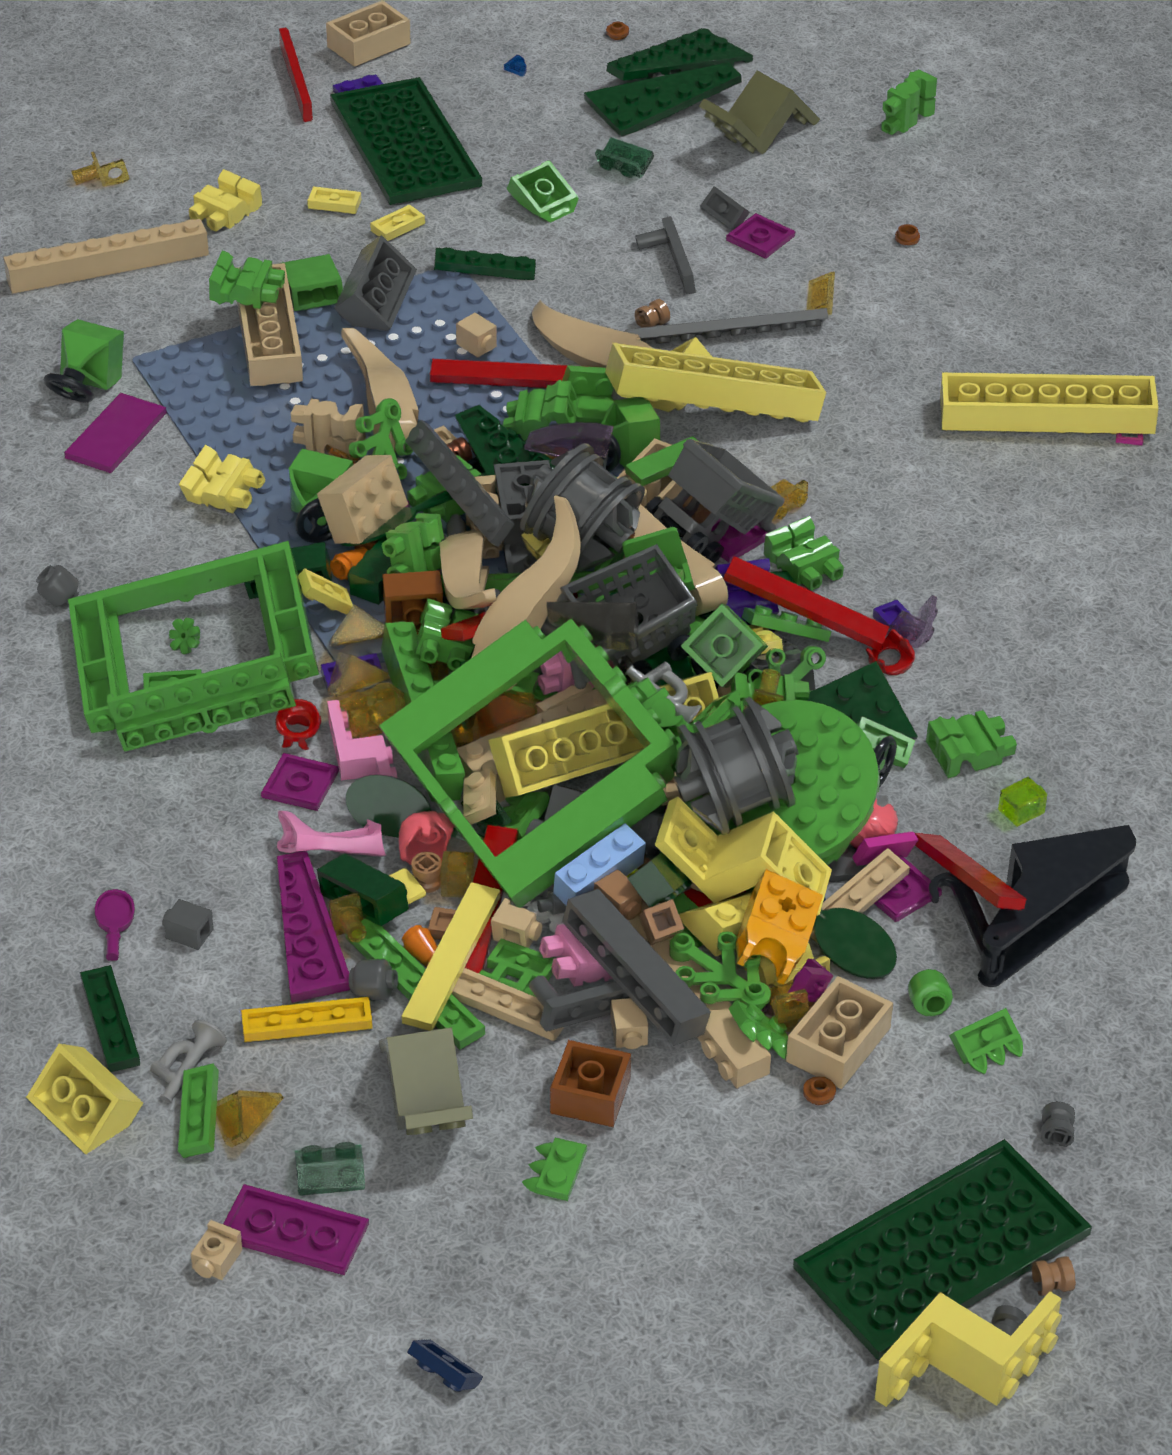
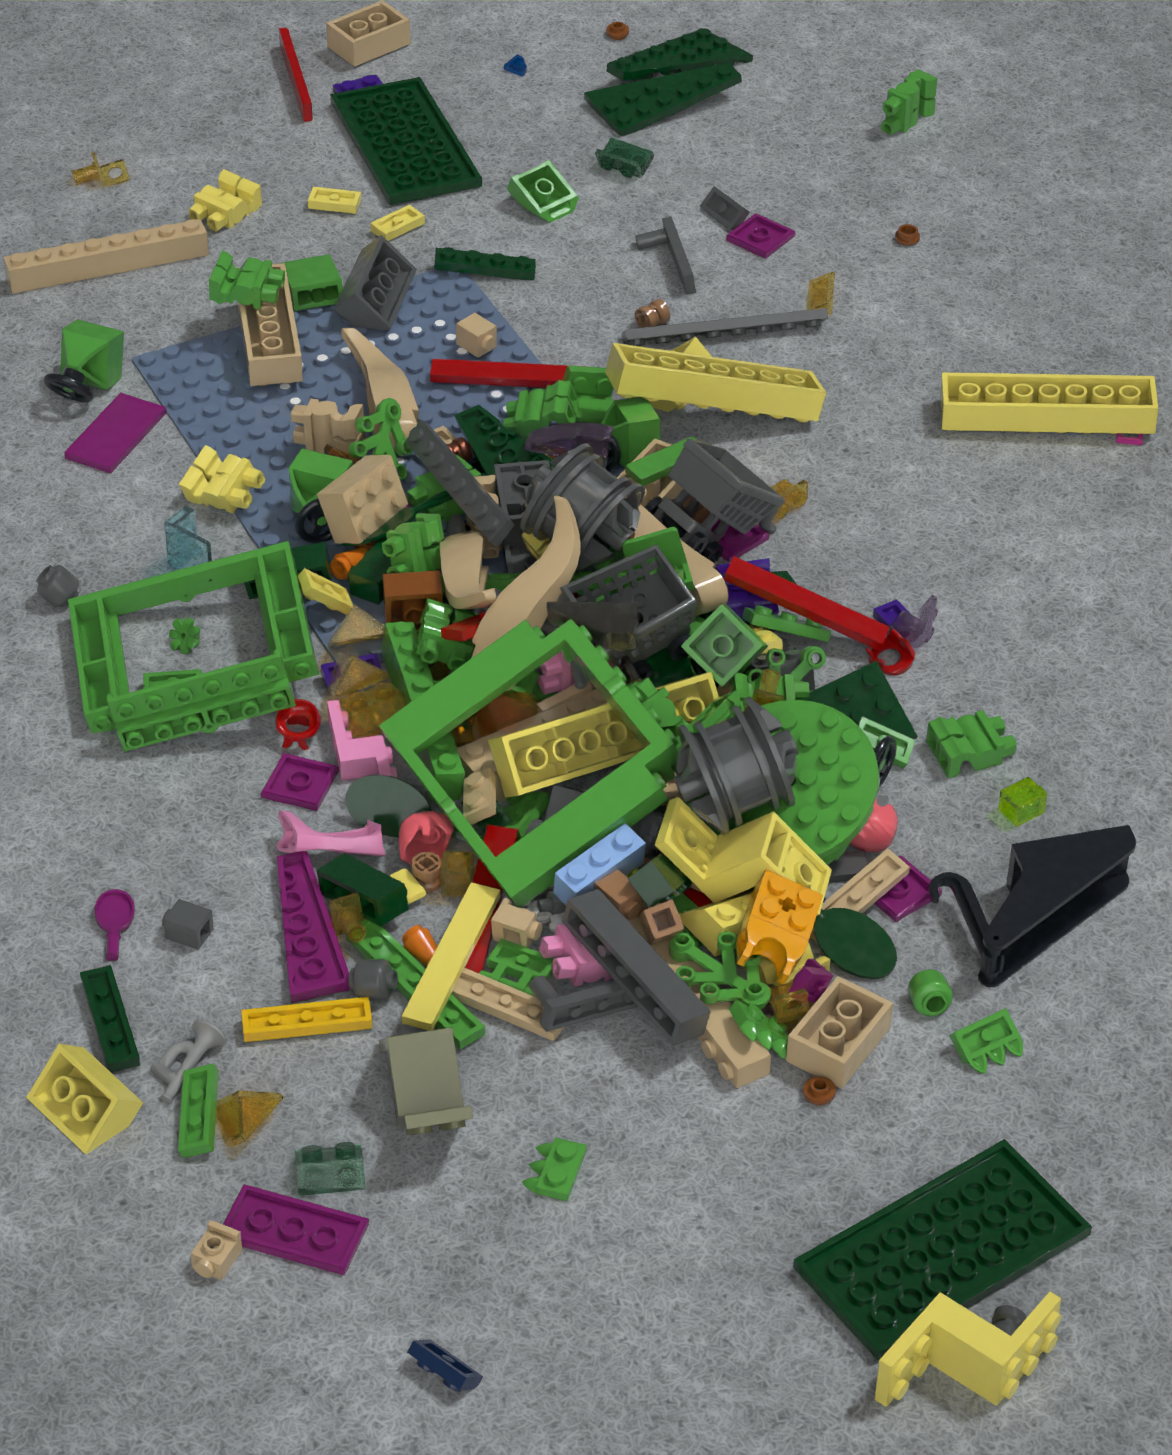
medium nougat plate [428,907,456,939] -> none
tan animal [532,300,652,368] -> none
dark orange brick [550,1040,631,1128] -> none
tan brick [611,998,648,1049] -> none
light grey piece [625,662,702,723] -> none
olive bracket [699,70,820,154] -> none
bright green hips [763,516,844,591] -> none
dark pink tile [852,832,918,866] -> none
red tile [914,832,1027,910] -> none
medium nougat wheel [1032,1256,1076,1296] -> none
dark grey wheel [1041,1101,1075,1147] -> none
none -> clear light blue bracket [164,505,212,570]

